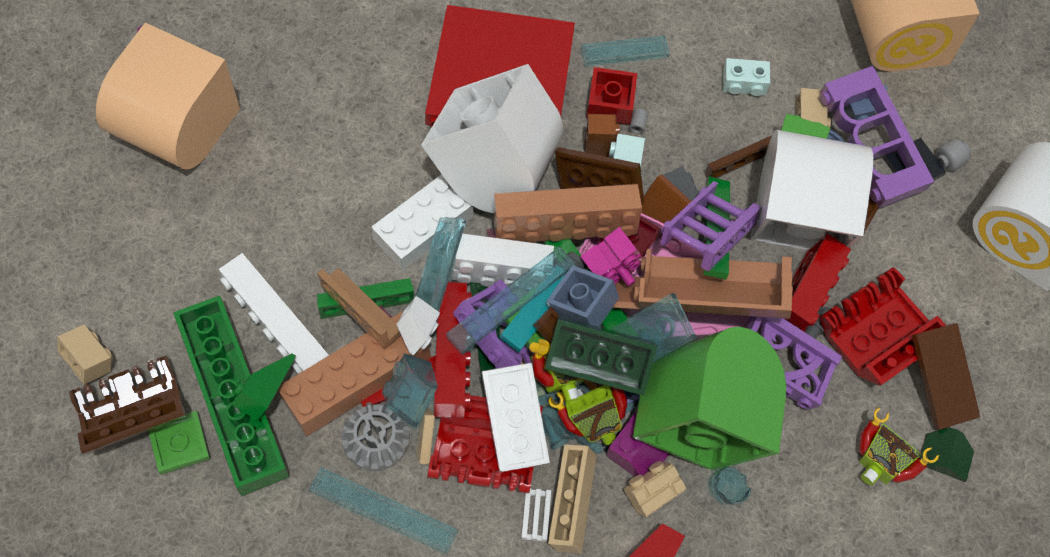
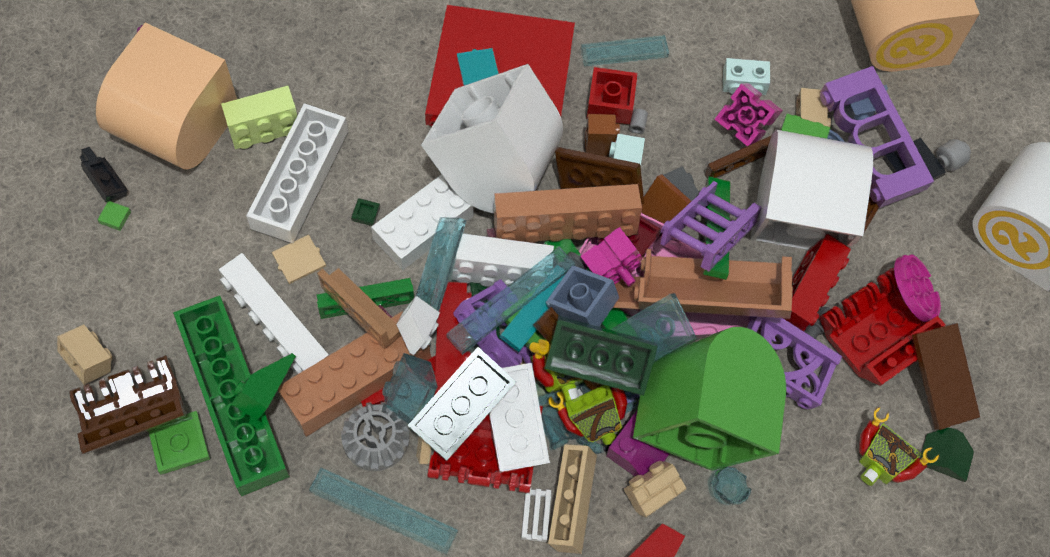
none -> black hinge [80,147,127,203]
none -> bright green tile [98,201,131,231]
none -> yellowish green brick [221,86,297,149]
none -> white brick [246,104,348,243]
none -> tan piece [272,235,326,284]
none -> dark green tile [351,198,380,226]
none -> brick [408,347,516,461]
none -> teal piece [457,48,499,86]
none -> dark pink brick [715,83,783,146]
none -> dark pink tile [894,254,941,322]

